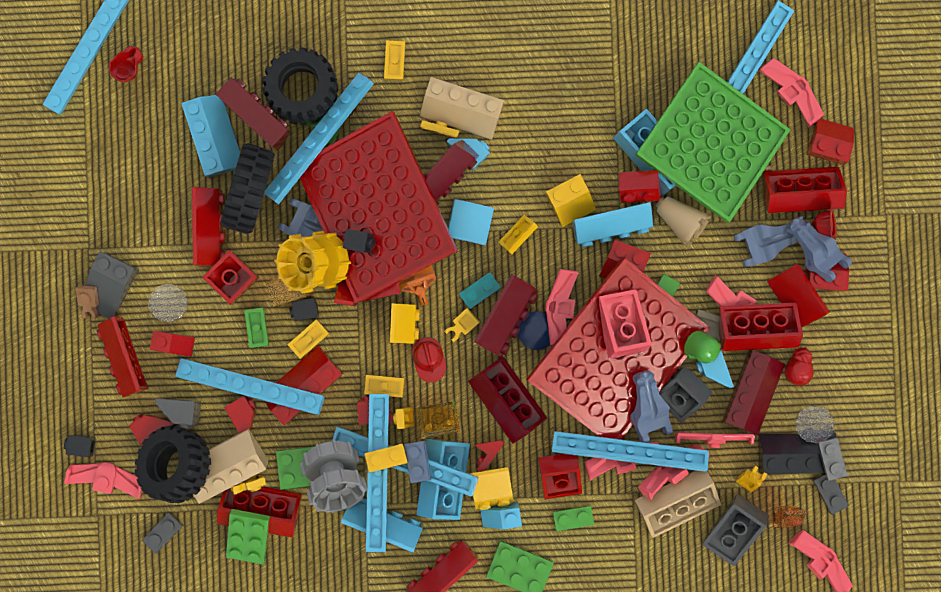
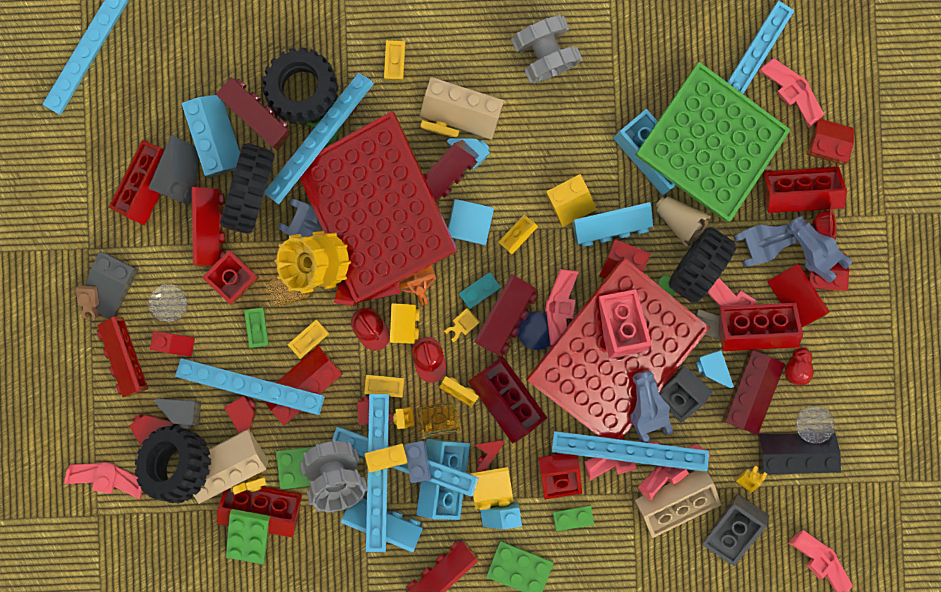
black brick [64,434,96,457] -> none
red hair [109,46,143,83] -> none
dark grey plate [142,512,183,554] -> none
black brick [289,298,320,321] -> none
black brick [343,229,376,253] -> none
red slope [619,170,662,203] -> none
coral plate [675,432,755,448] -> none
bright green helmet [684,330,720,364] -> none
clear orange slope [774,506,806,528] -> none
dark grey plate [812,474,849,515] -> none
flat silver plate [817,437,848,481] -> none
none -> red slope [108,140,164,226]
none -> dark grey slope [149,135,197,206]
none -> red piece [351,308,390,351]
none -> yellow plate [439,376,479,407]
none -> light grey piece [511,15,583,84]
none -> black tyre [668,227,737,303]

